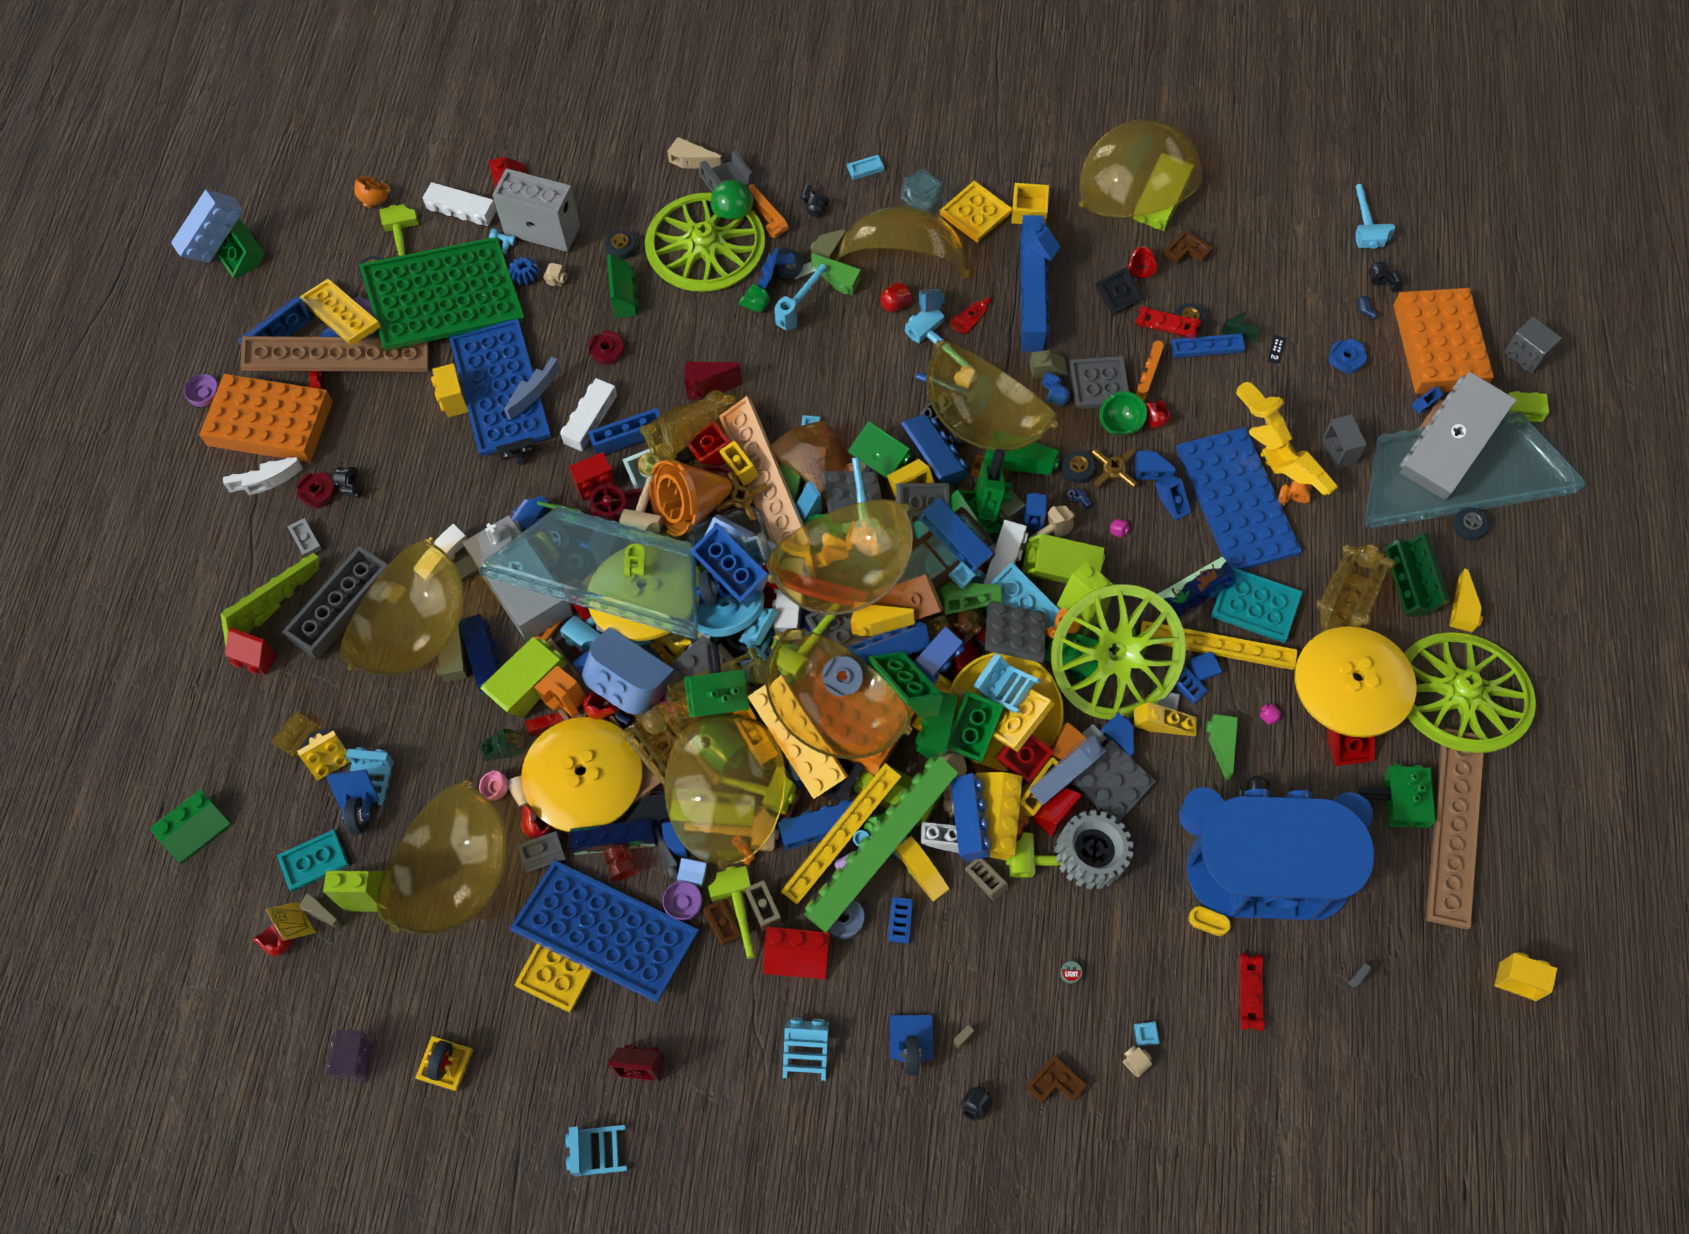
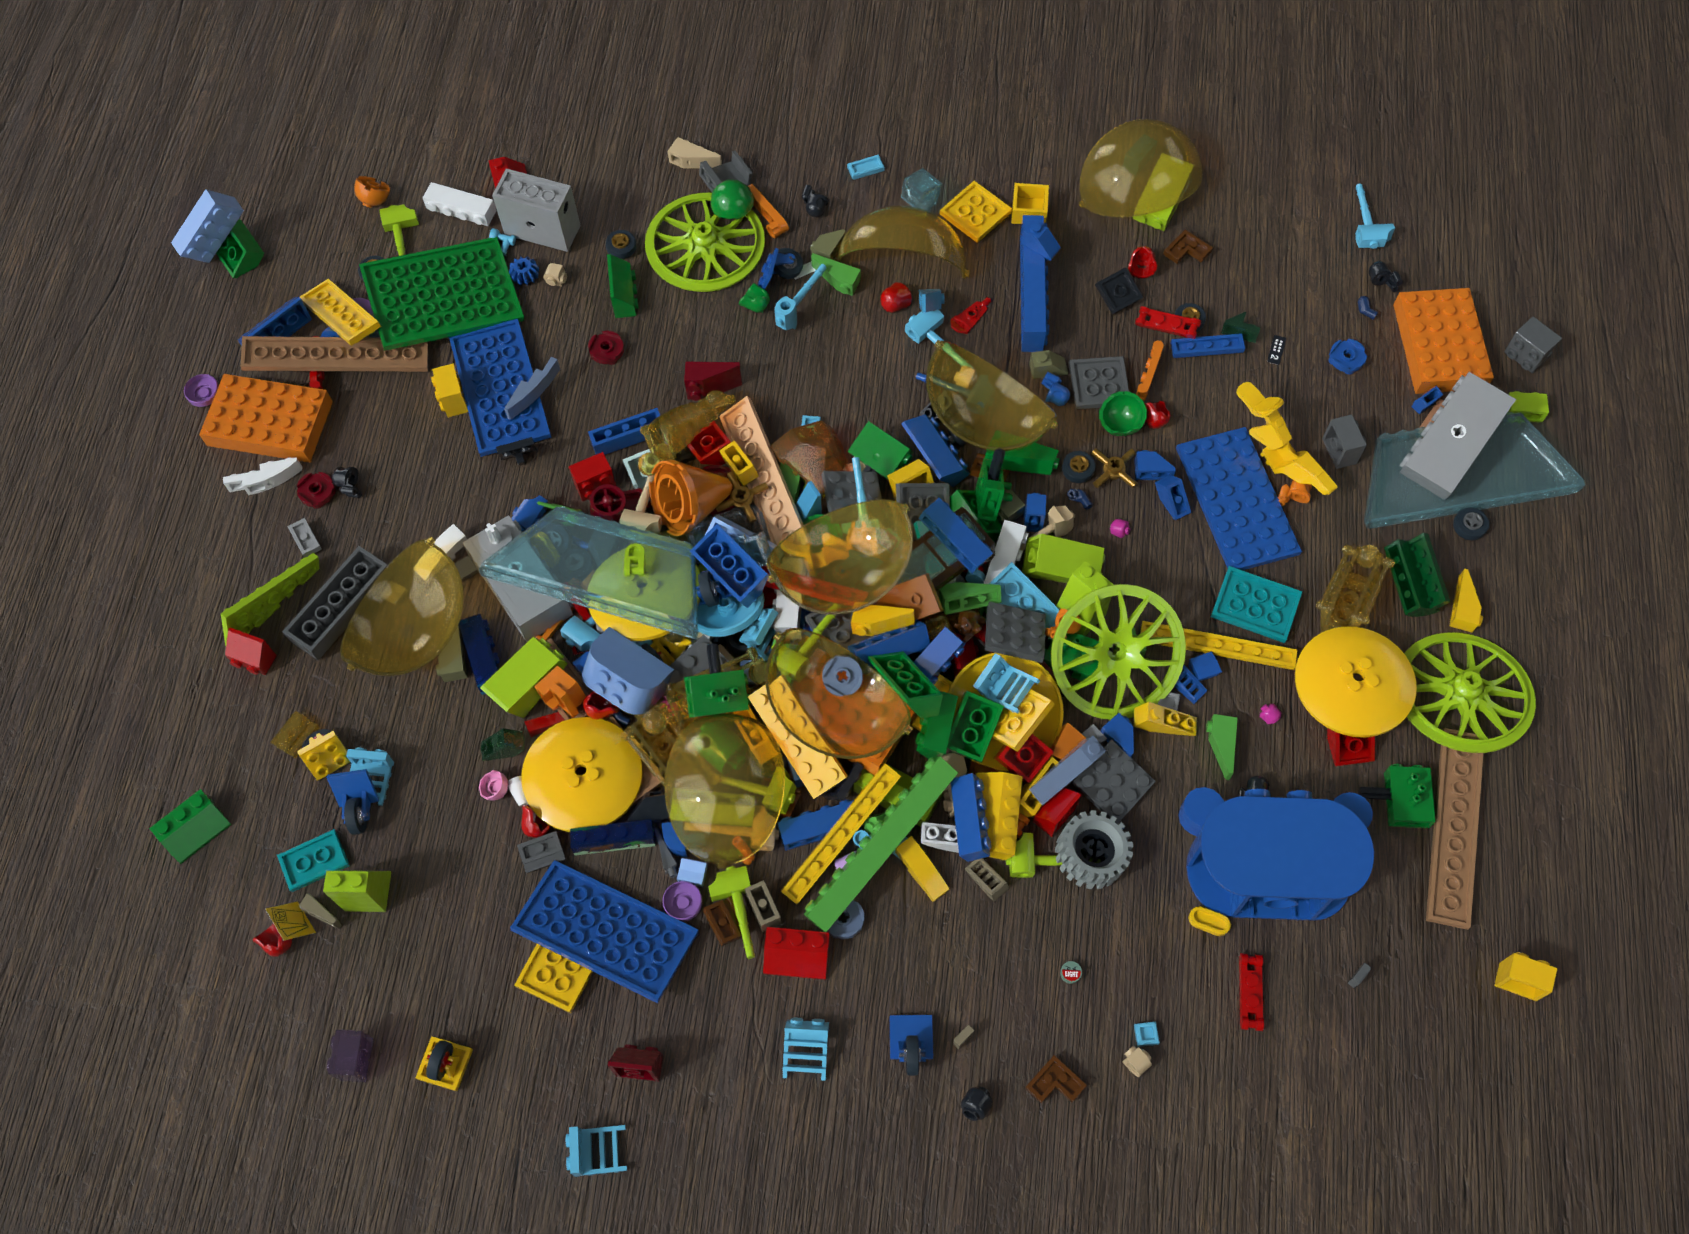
clear yellow windscreen [377,780,506,935] -> none
white brick [561,378,617,452] -> none
clear red wheel [603,844,637,881] -> none
blue slope [888,897,913,944] -> none
medium azure tile [948,561,976,589] -> none
brick [1157,557,1236,617] -> none

